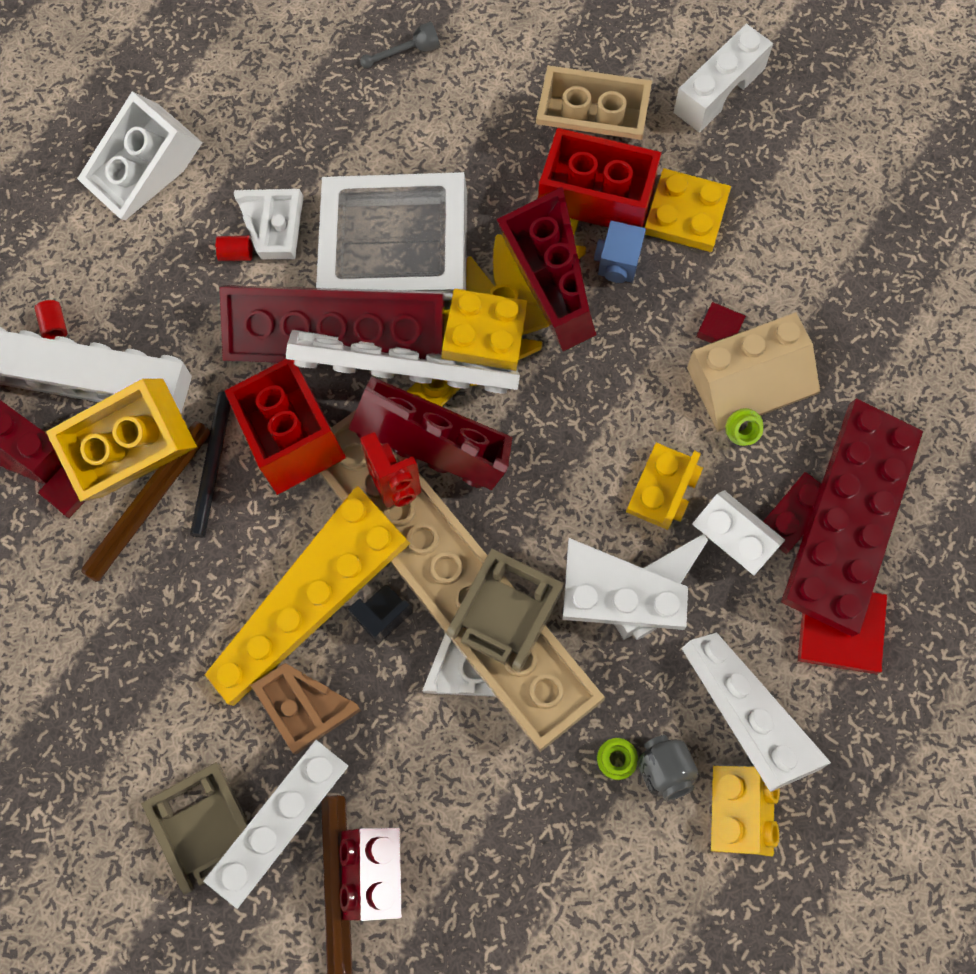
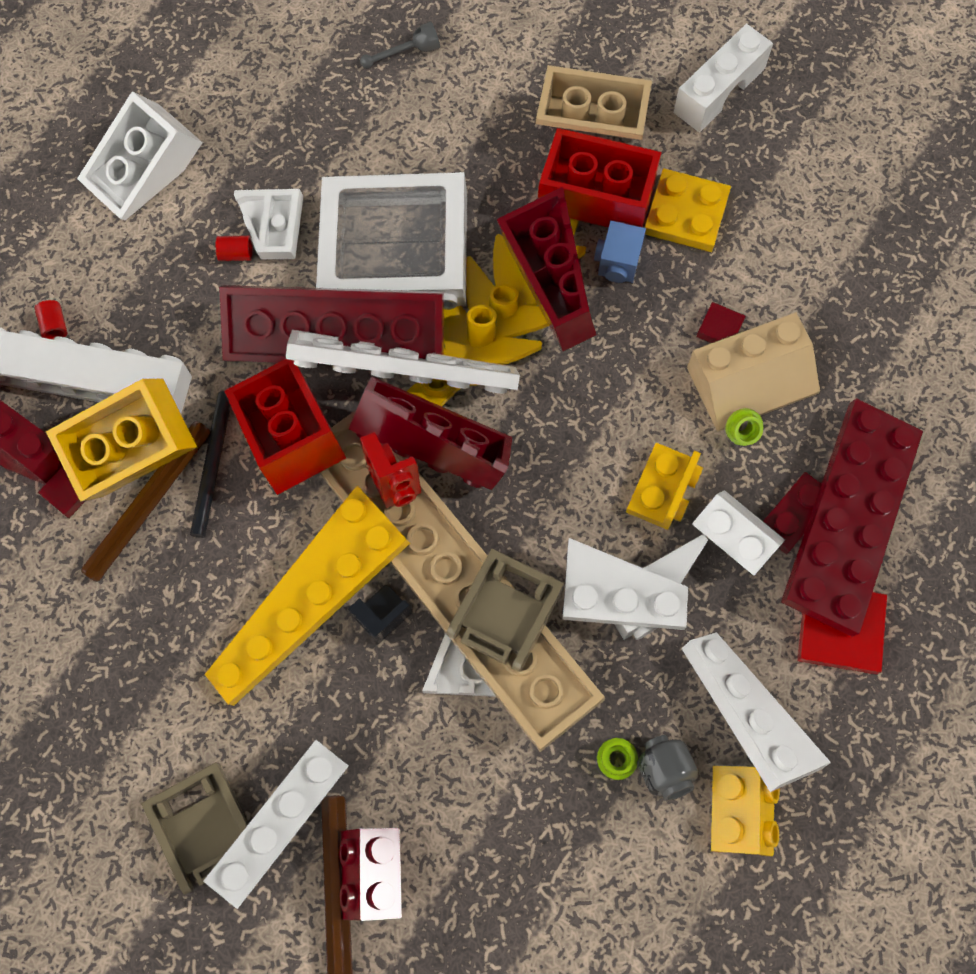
medium nougat wing [251,663,361,755] -> none
yellow plate [441,289,528,371] -> none

